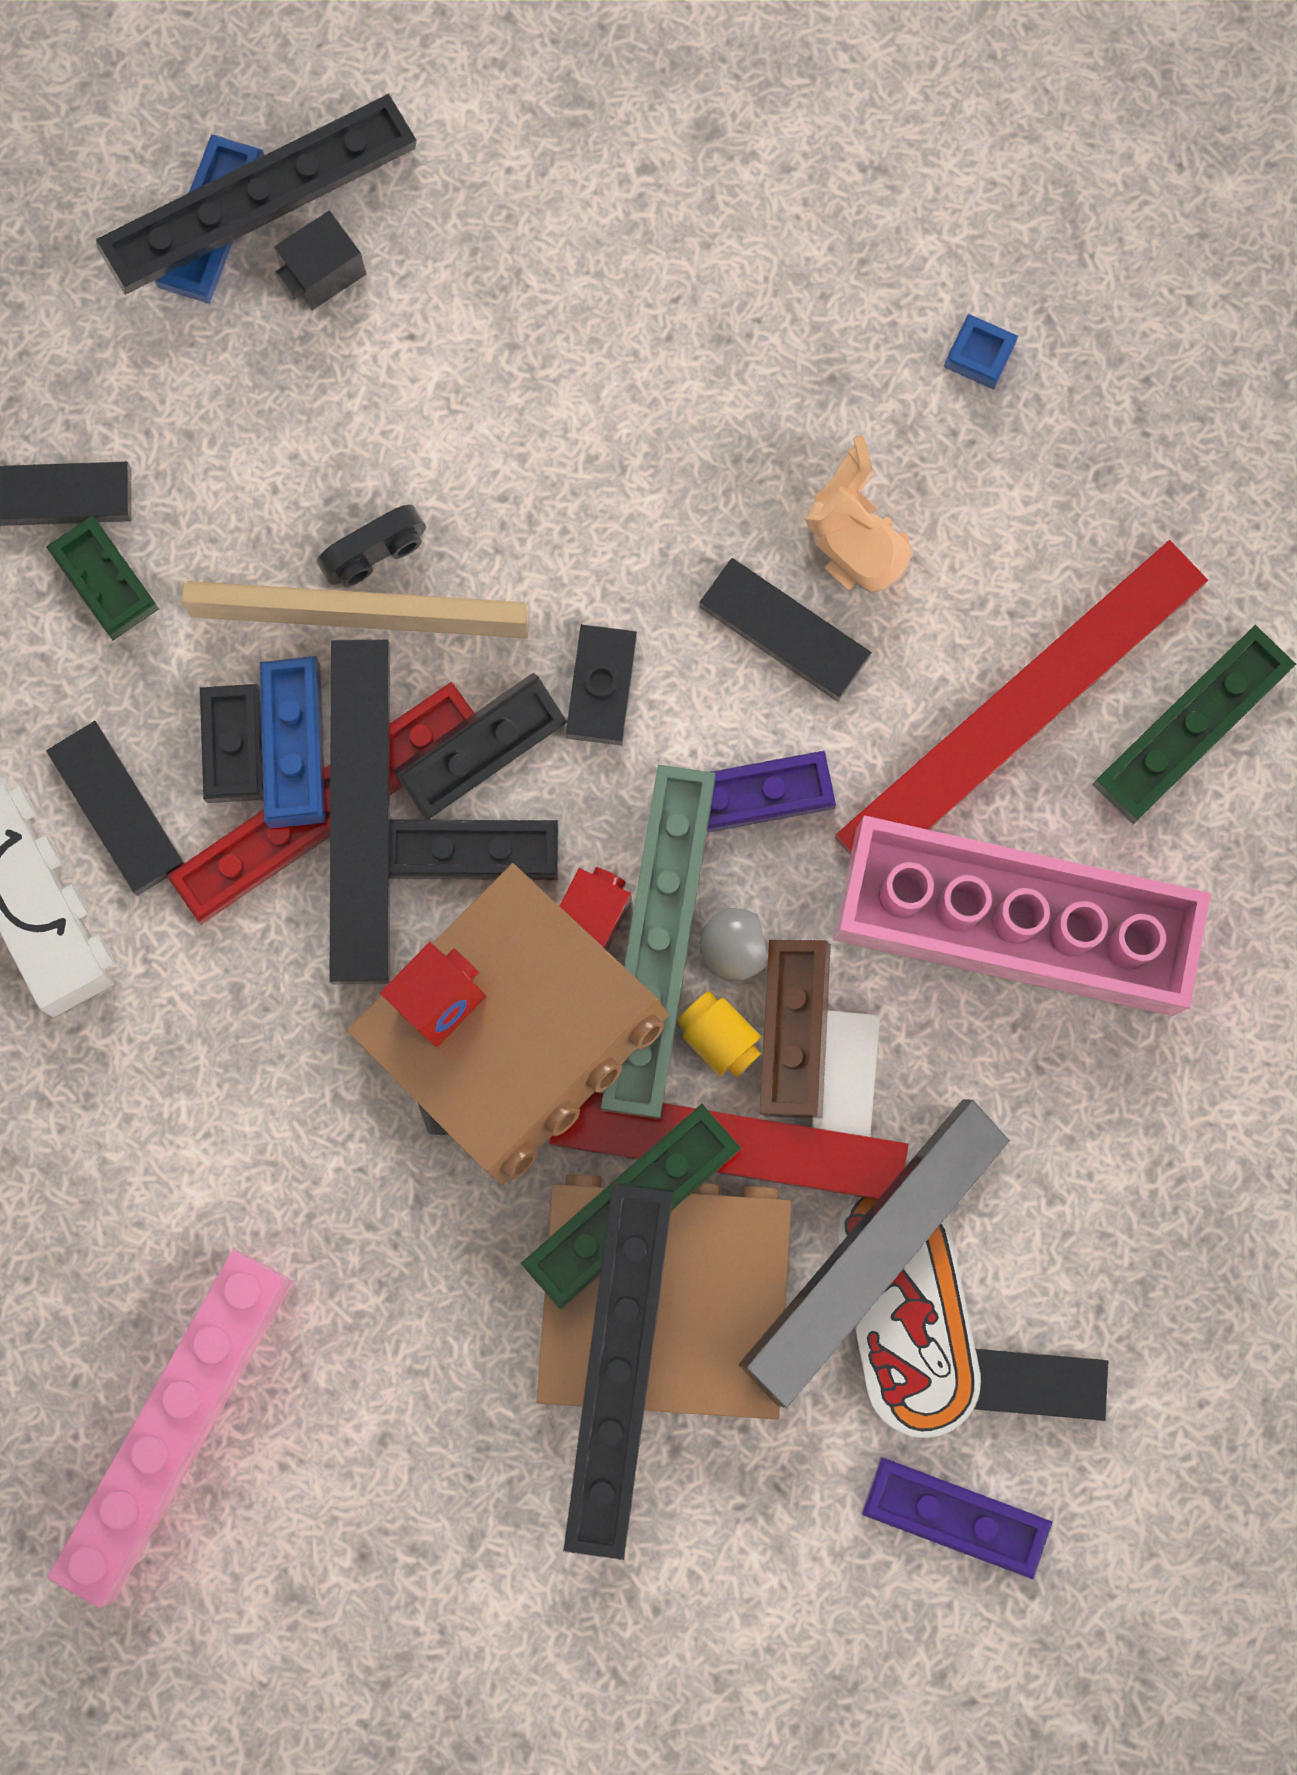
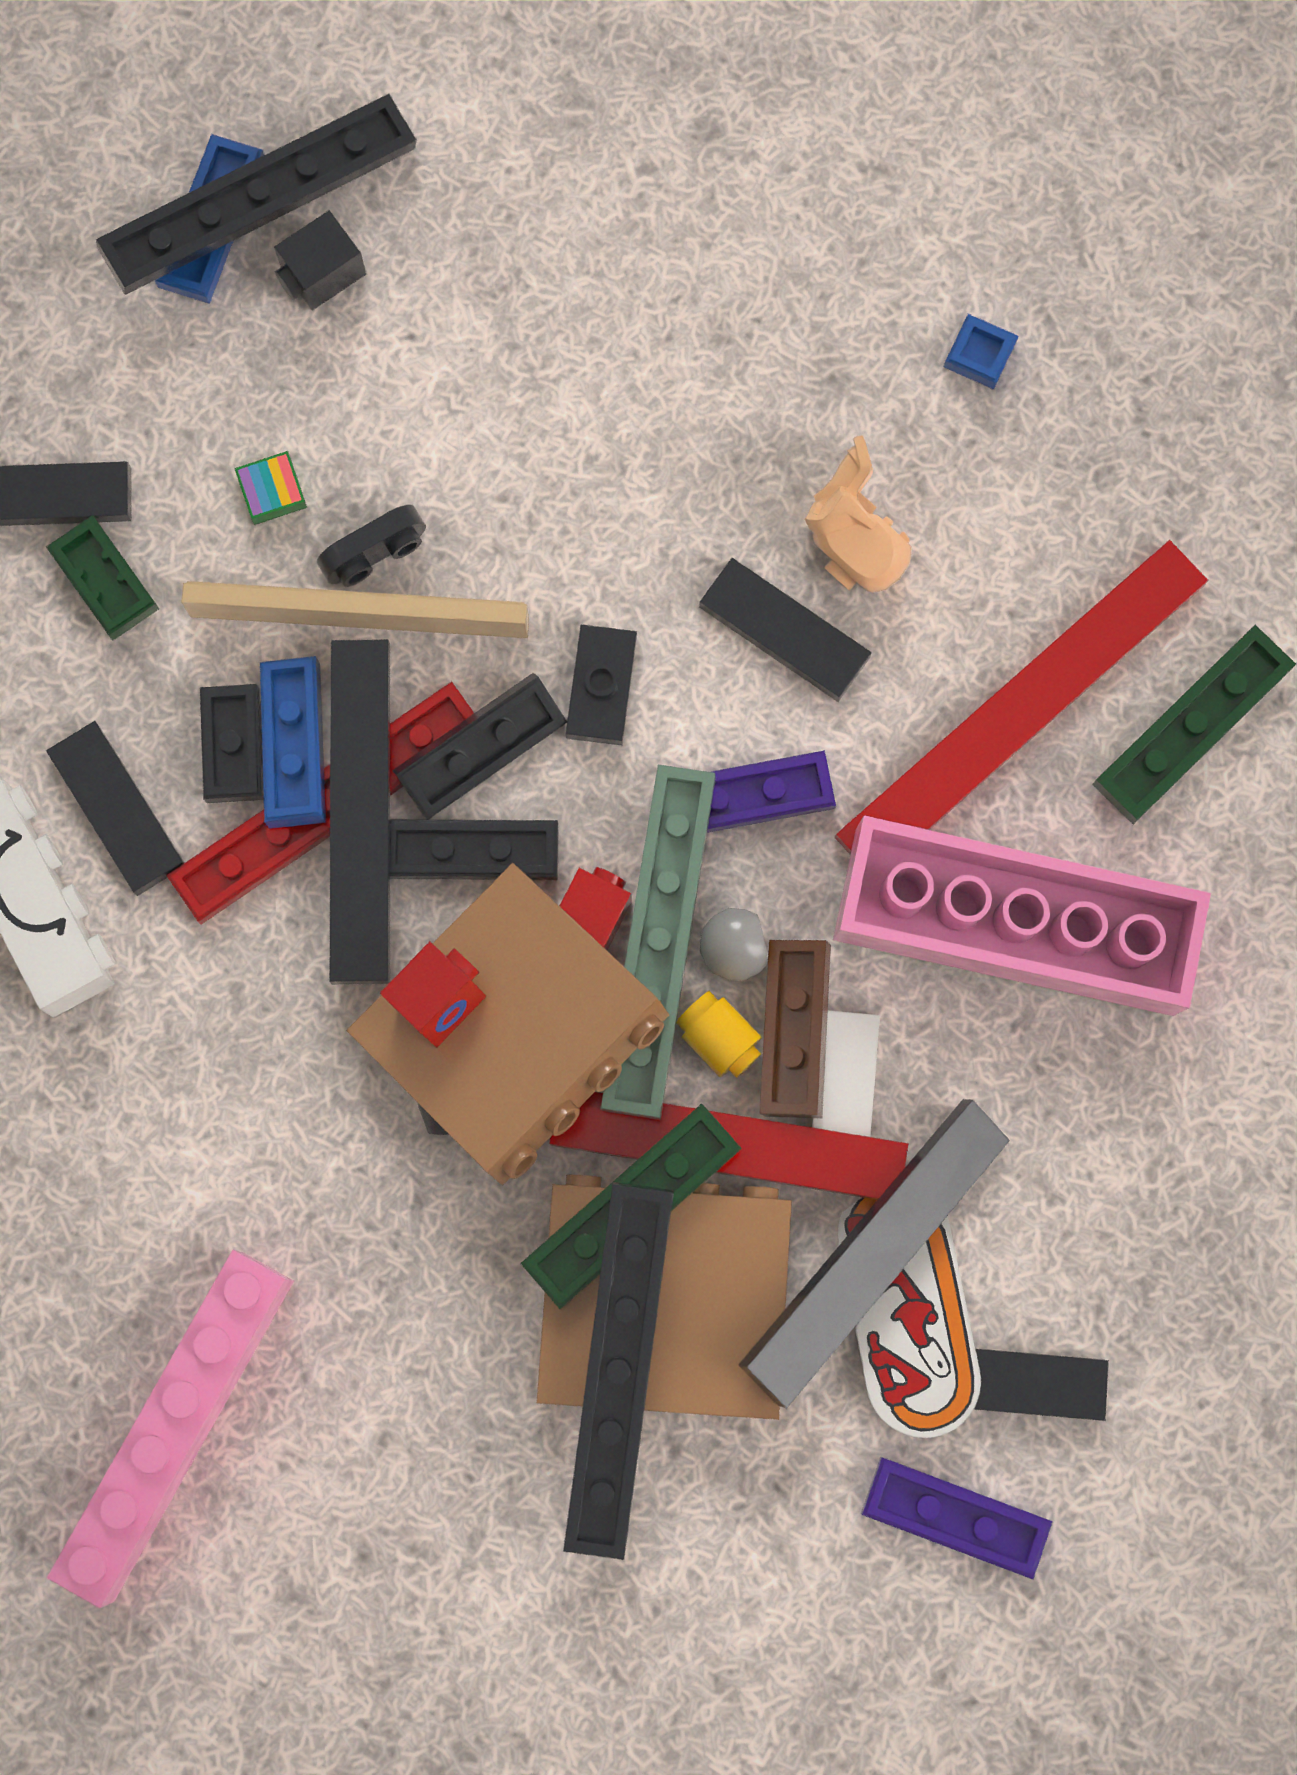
none -> tile [234,451,307,525]

